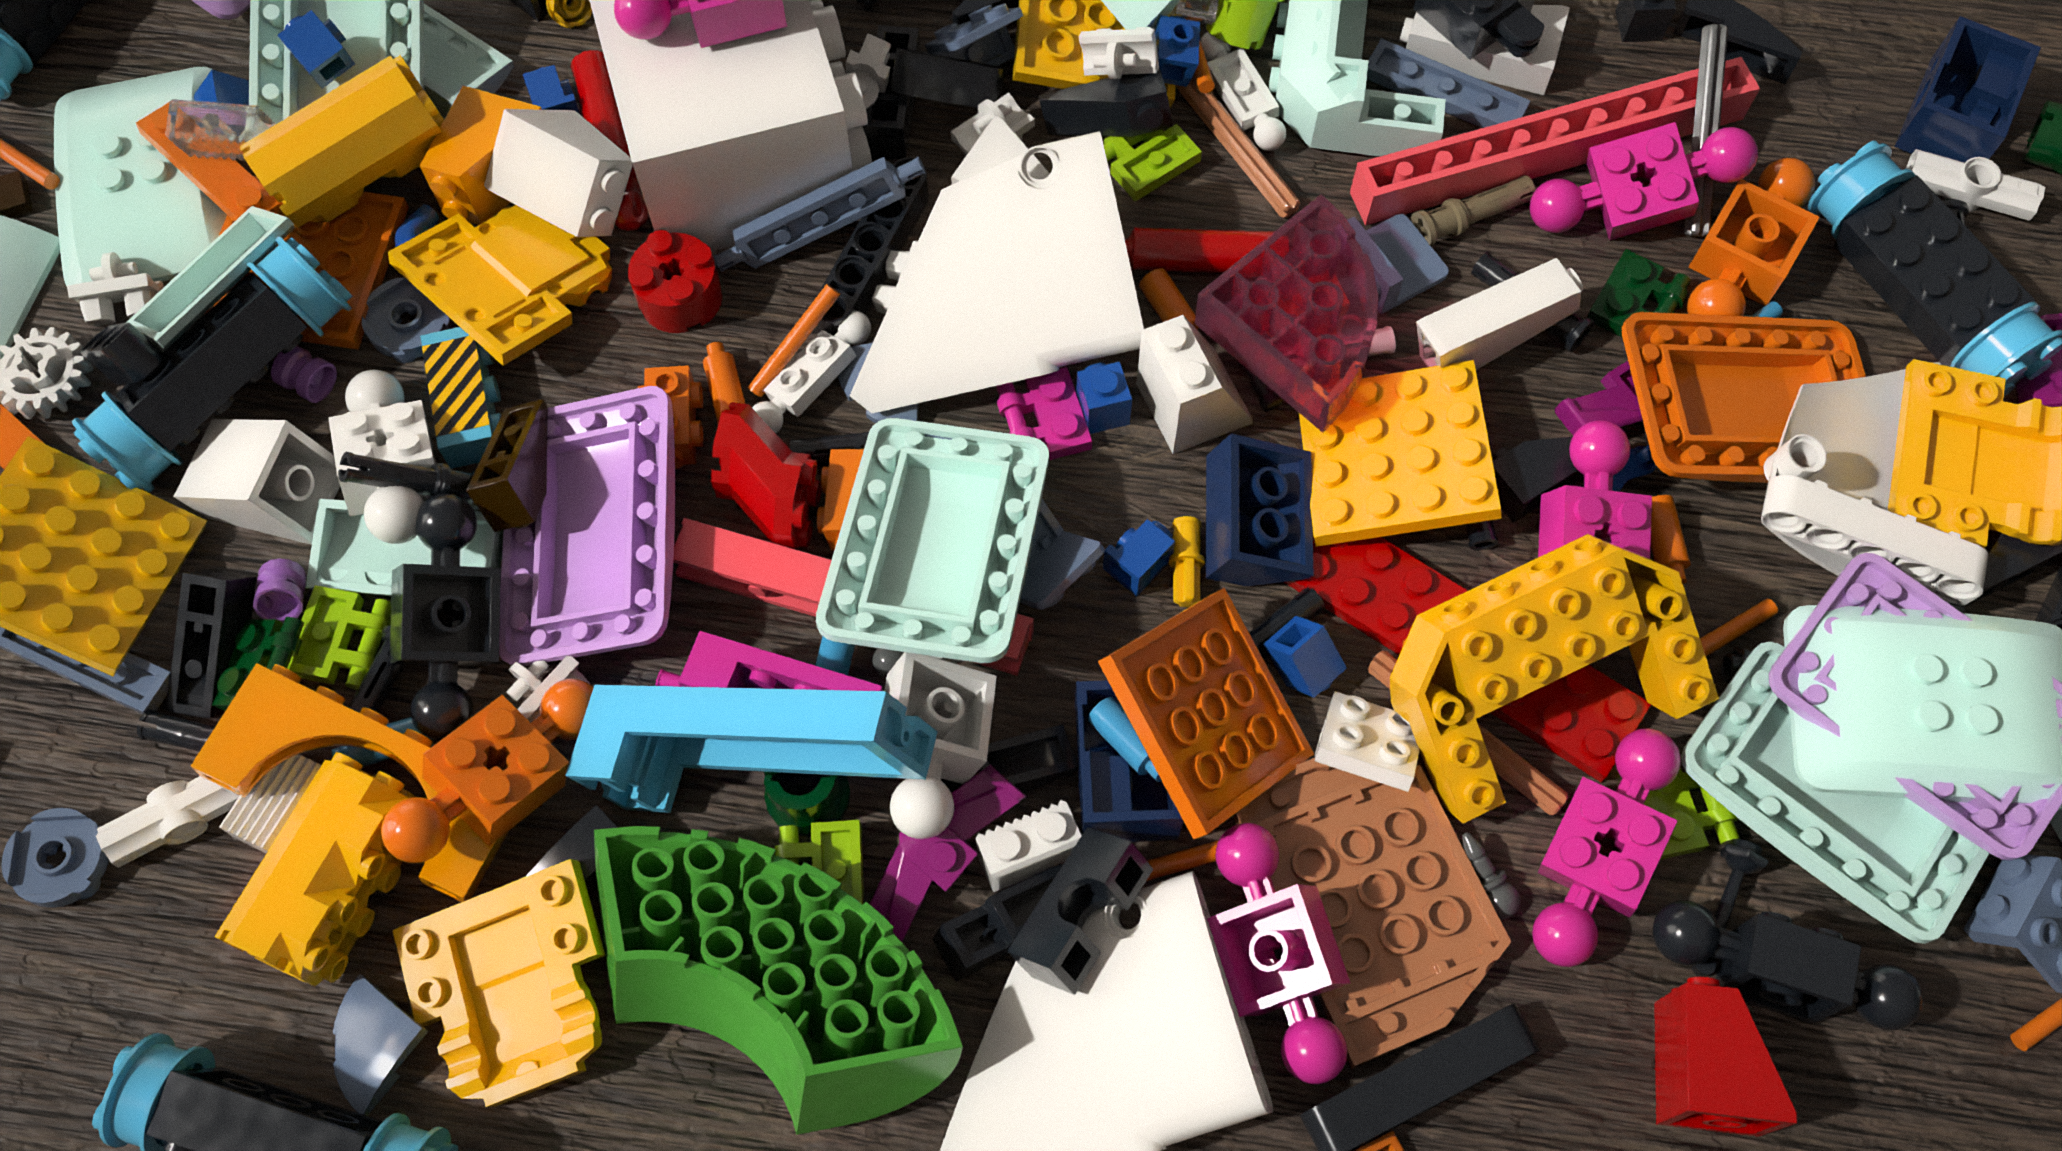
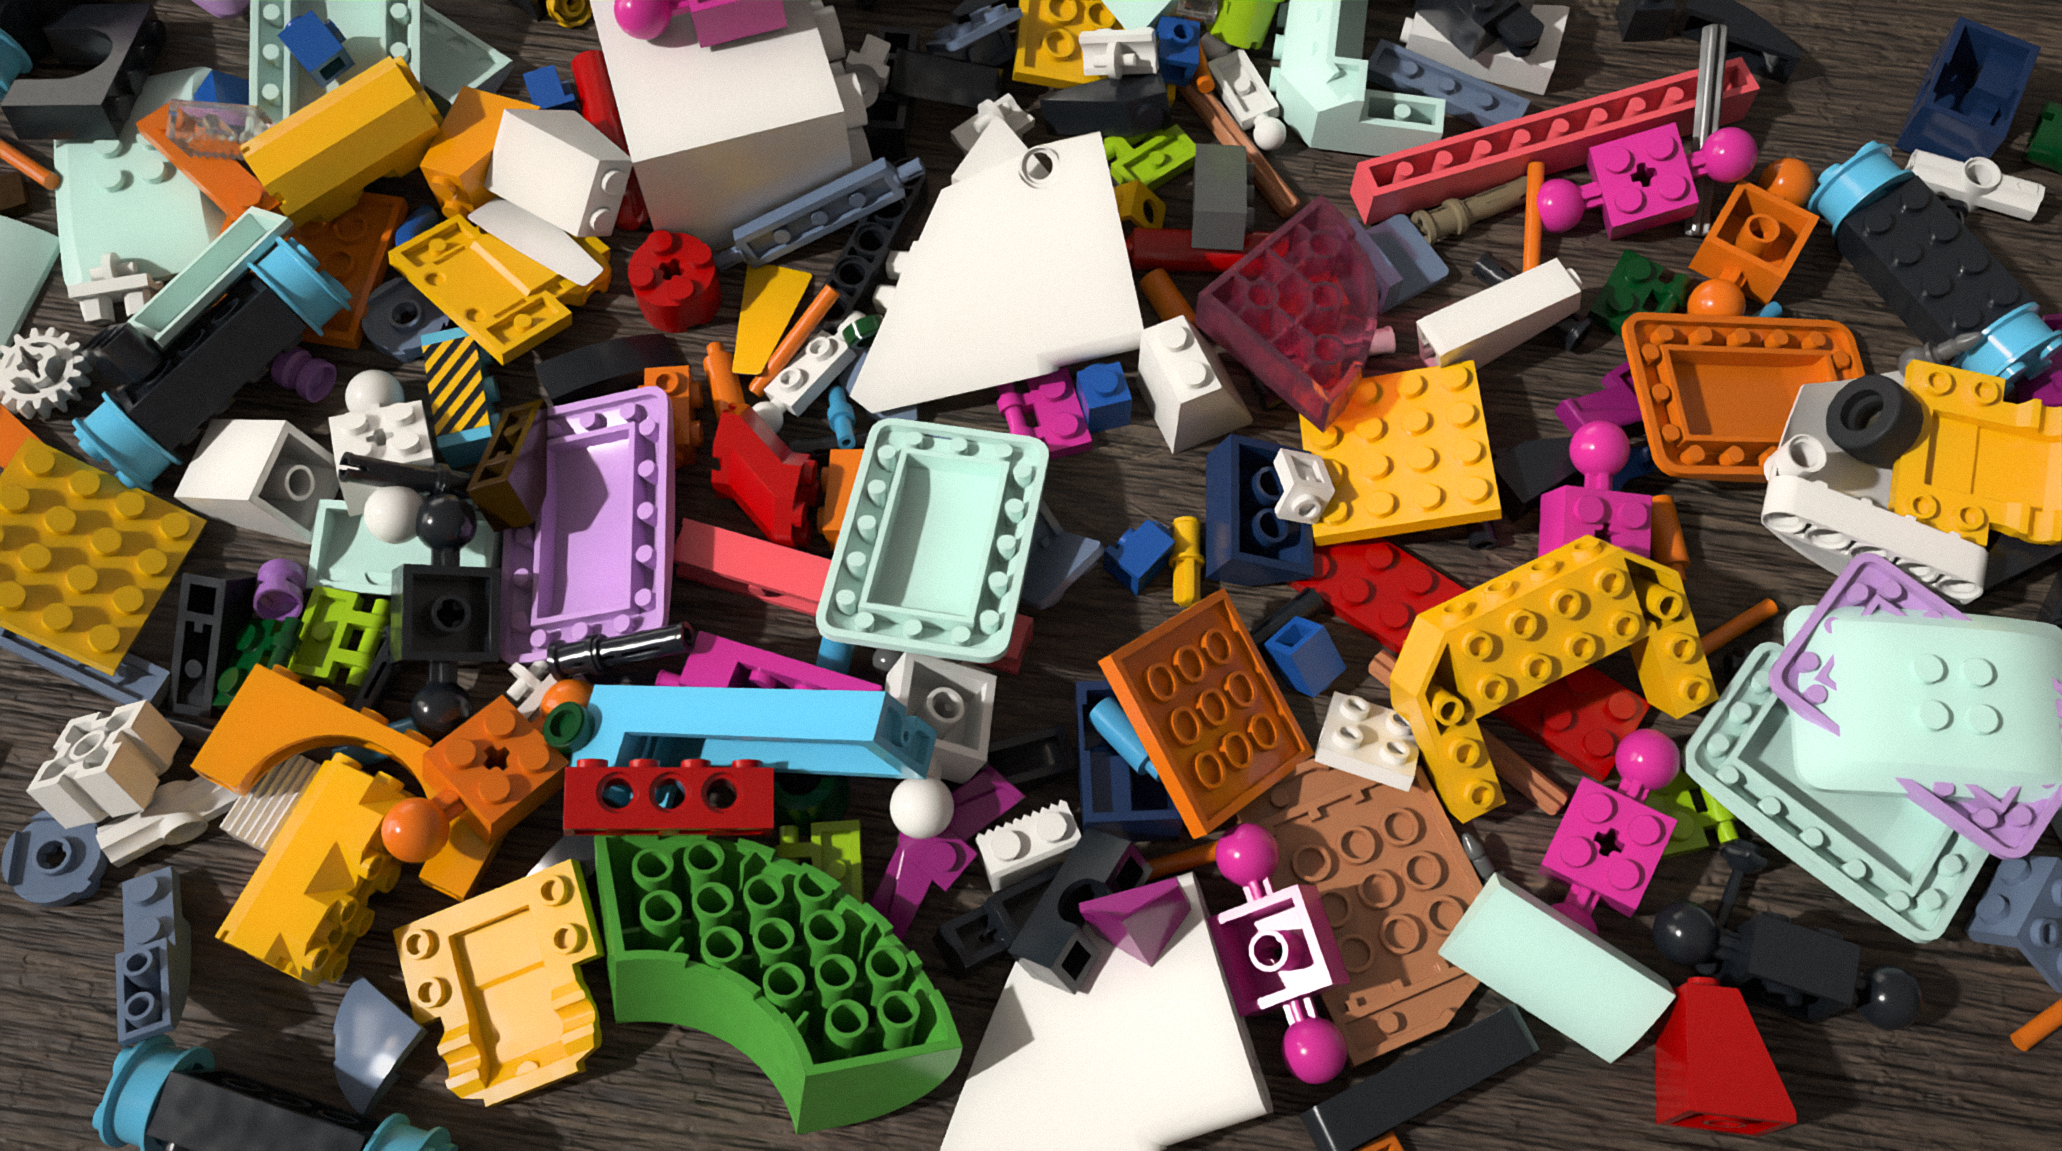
none -> black arch [0,3,167,140]
none -> white brick [26,699,183,829]
none -> sand blue slope [115,866,192,1047]
none -> white sticker [468,196,603,286]
none -> black slope [534,333,681,407]
none -> dark green tile [543,701,595,754]
none -> black pin [547,621,695,682]
none -> red brick [563,758,774,836]
none -> yellow sticker [732,264,812,375]
none -> dark azure bar [827,386,856,449]
none -> dark green tile [842,314,883,350]
none -> magenta slope [1079,877,1191,967]
none -> yellow bracket [1113,179,1166,228]
none -> dark grey brick [1191,143,1255,251]
none -> white bracket [1273,448,1335,525]
none -> light aqua slope [1438,872,1676,1064]
none -> orange bar [1522,162,1545,273]
none -> black tyre [1826,374,1924,464]
none -> dark grey bar [1898,332,1984,378]

